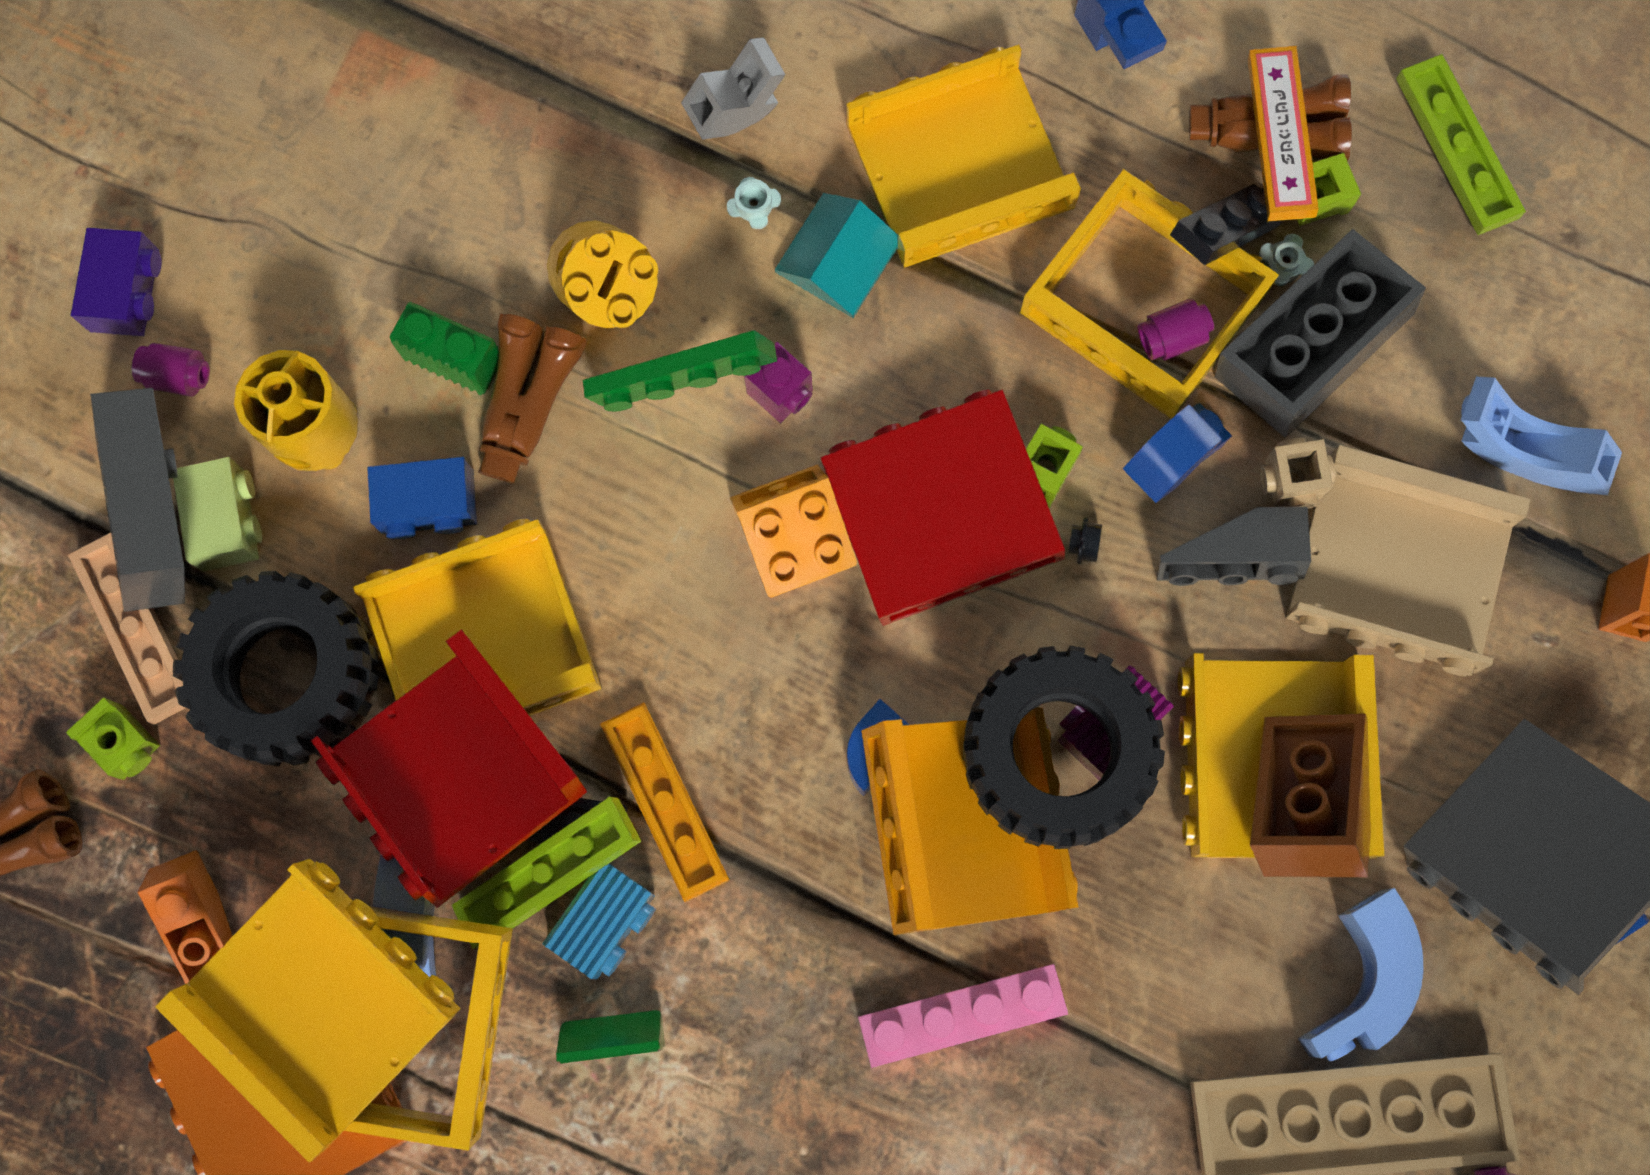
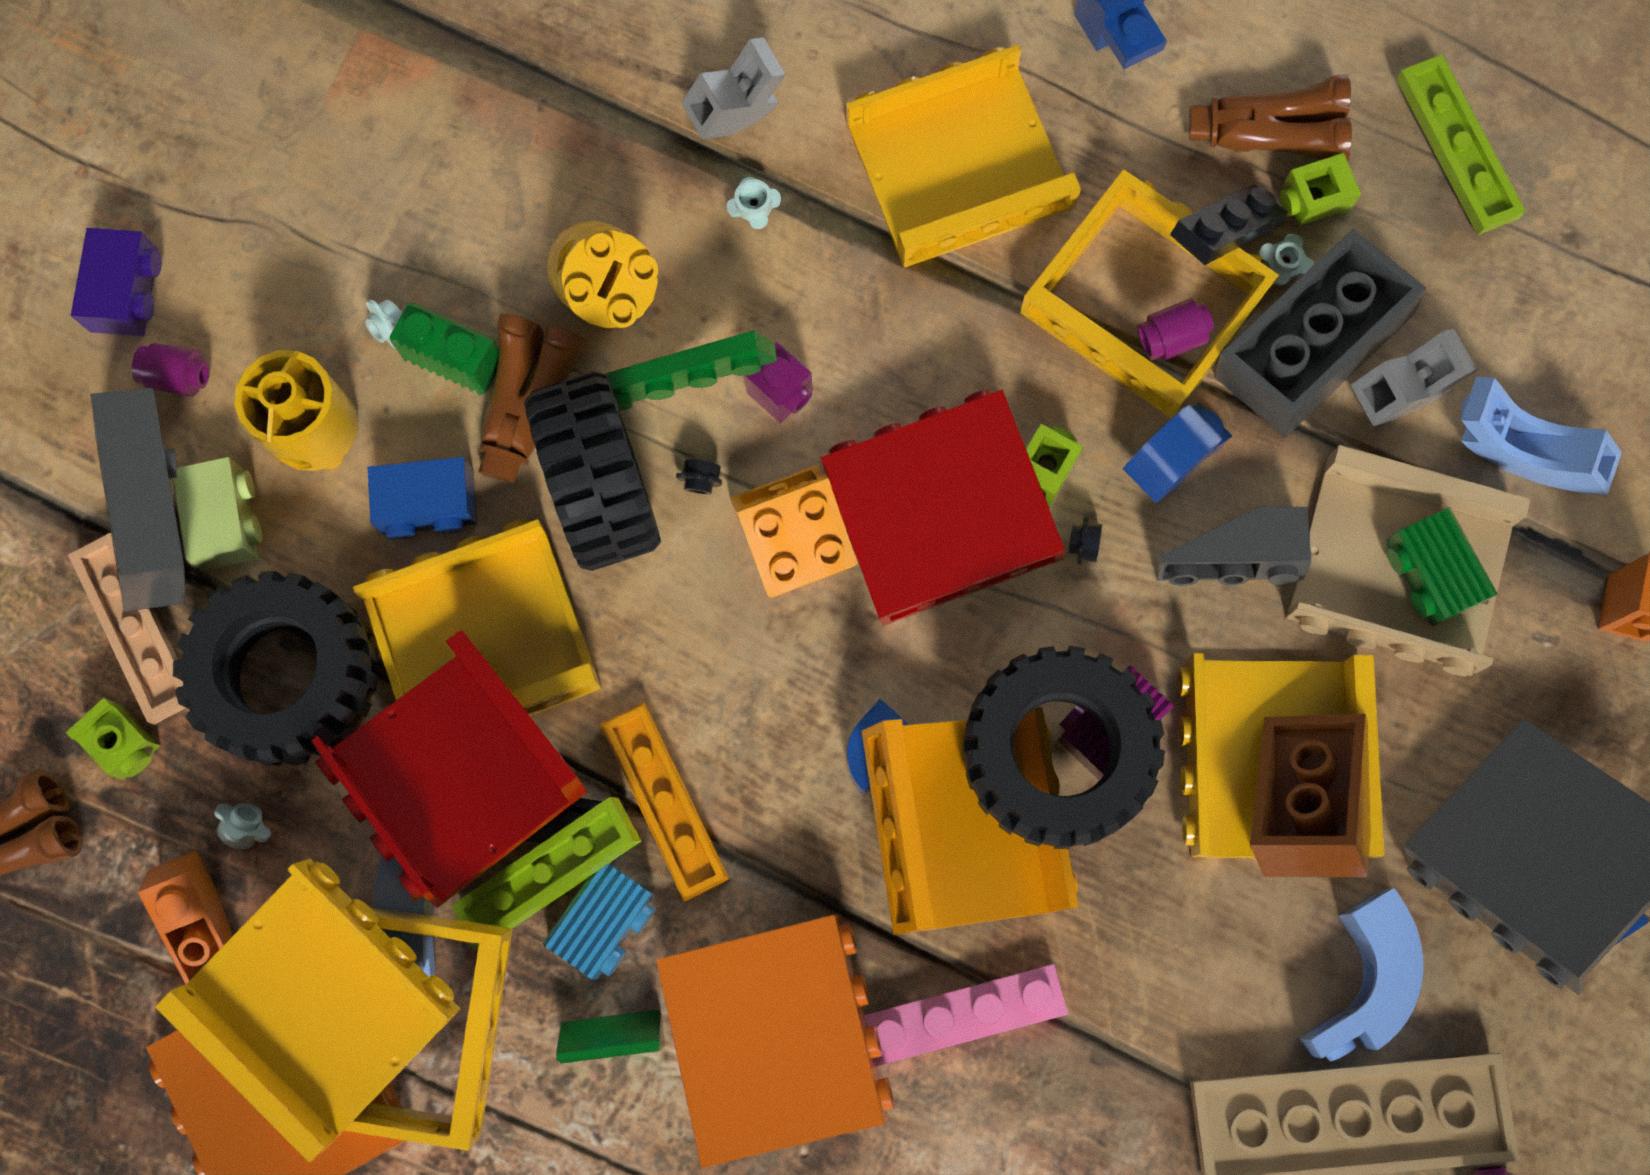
teal slope [775,193,898,318] -> none
tile [1248,46,1319,221] -> none
tan brick [1260,438,1336,509] -> none
none -> light aqua plate [214,803,271,849]
none -> light aqua plate [365,300,402,349]
none -> black tyre [524,371,661,571]
none -> orange panel [656,915,895,1168]
none -> black plate [676,459,722,495]
none -> light grey brick [1351,328,1478,426]
none -> green brick [1386,507,1498,626]

